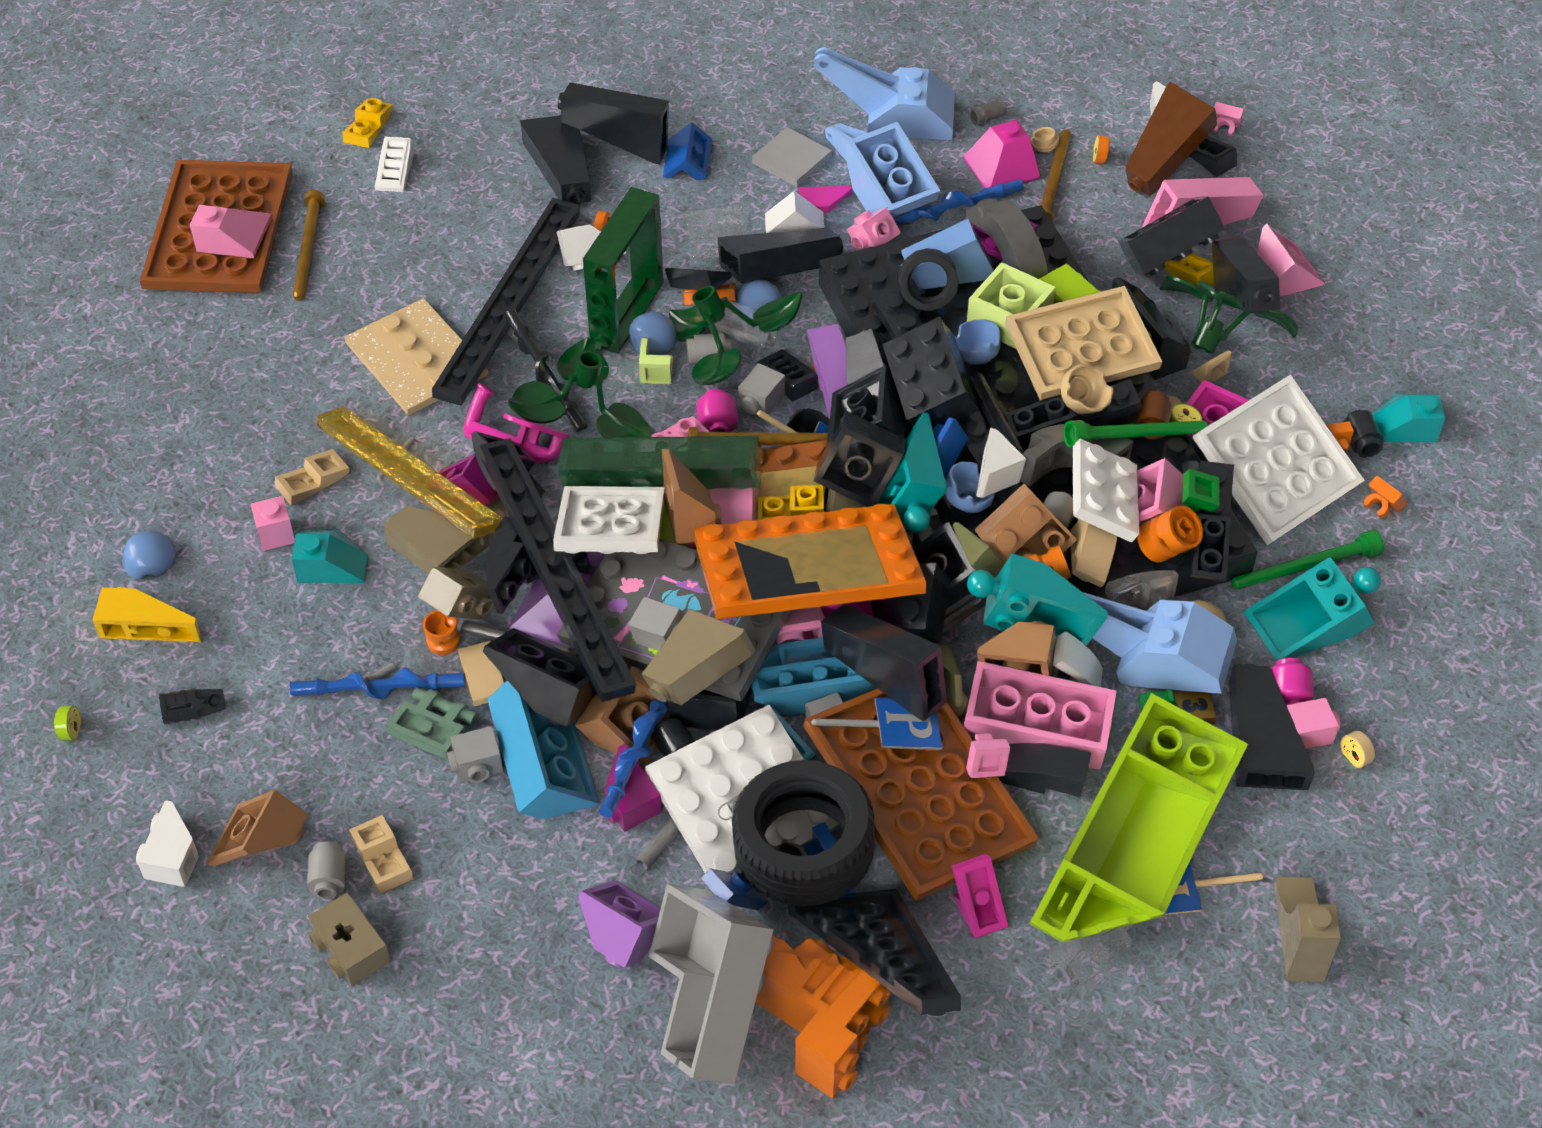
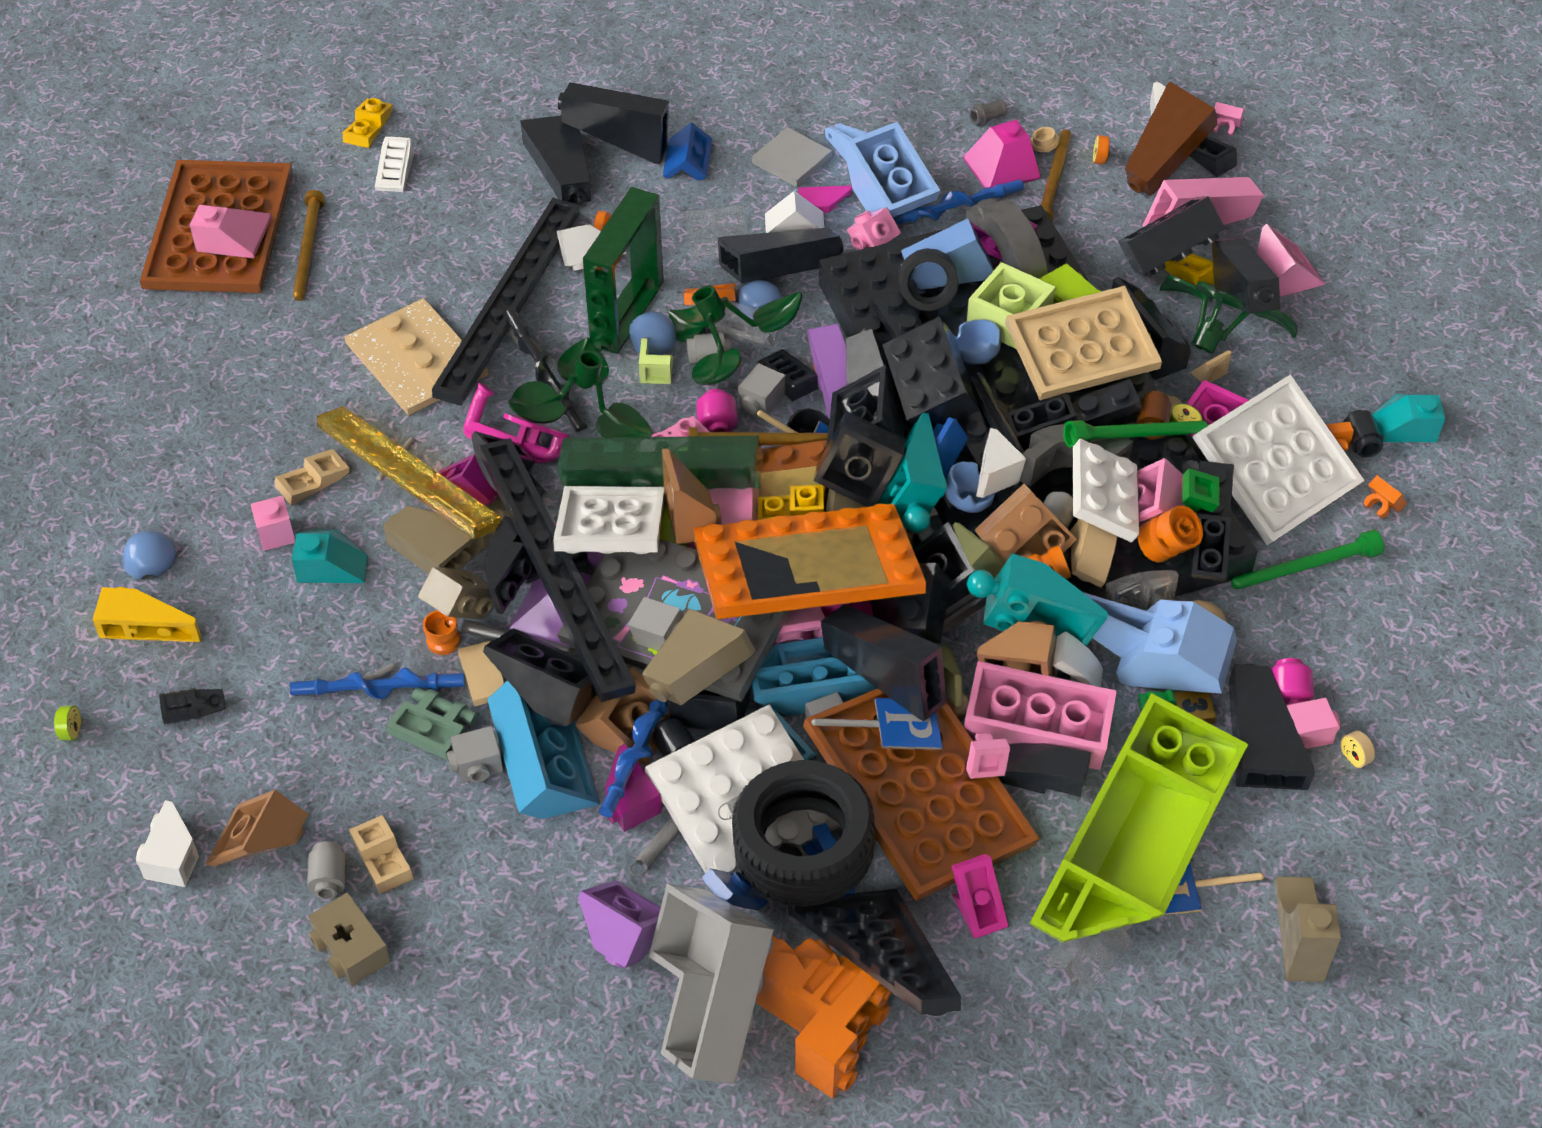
black slope [665,268,732,290] -> none
light blue slope [814,47,955,140] -> none
tan hair [1061,364,1114,414] -> none
teal slope [1243,557,1381,661] -> none

